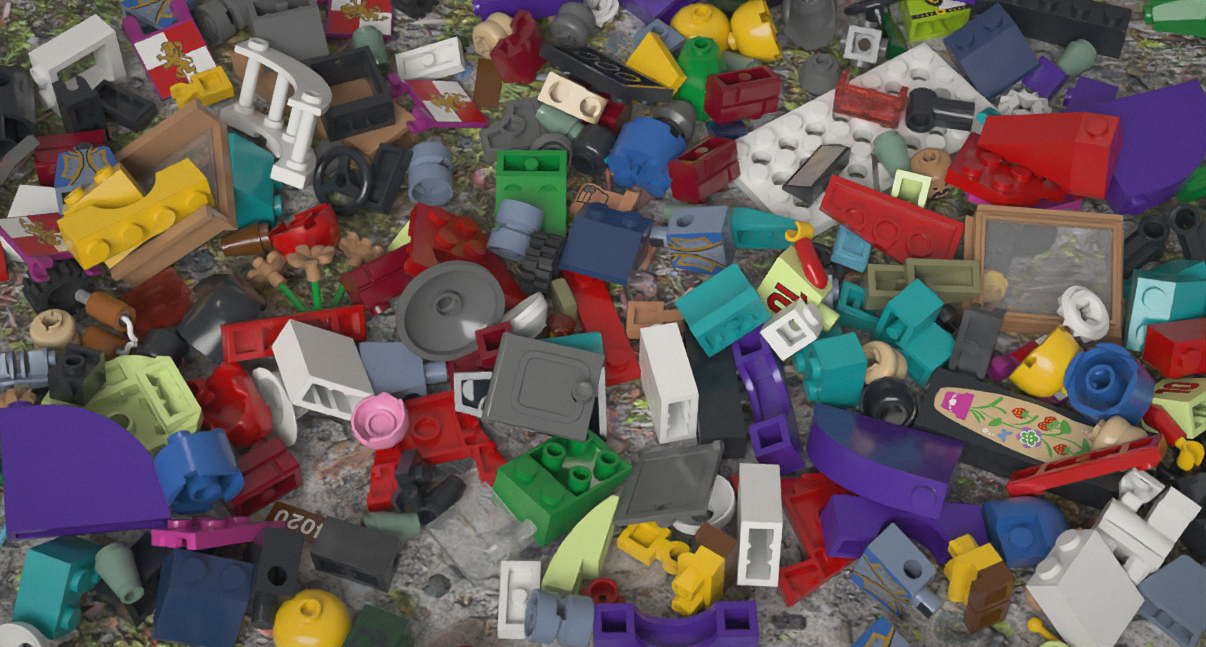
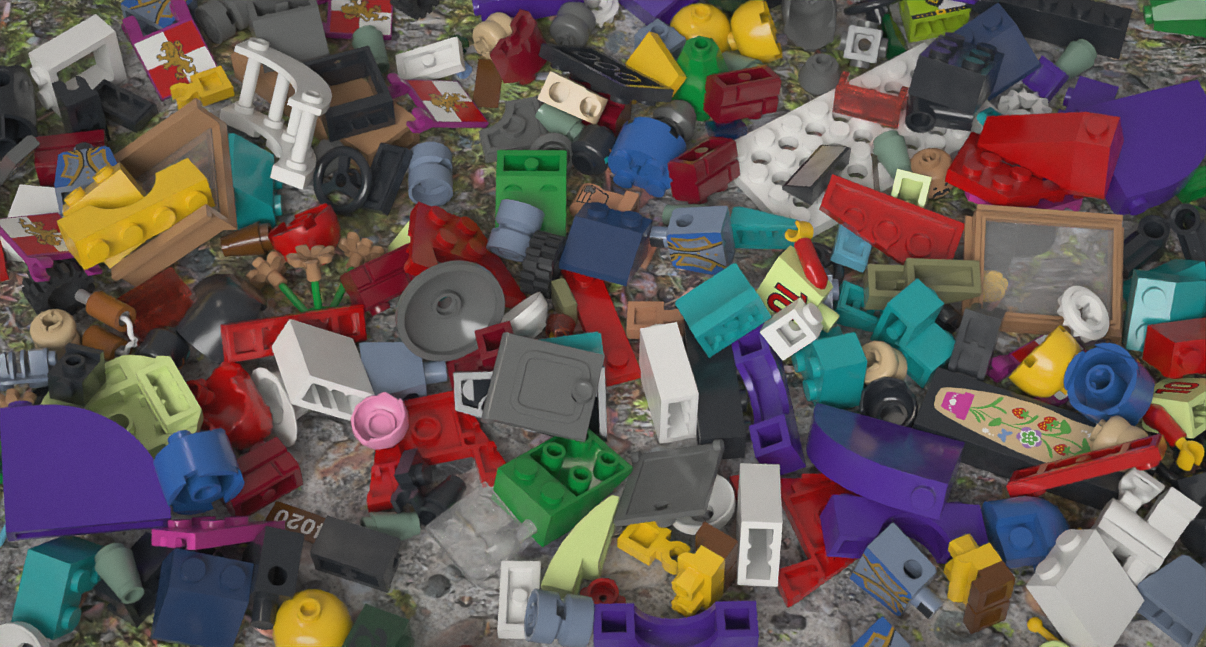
none -> black brick [908,32,1005,115]

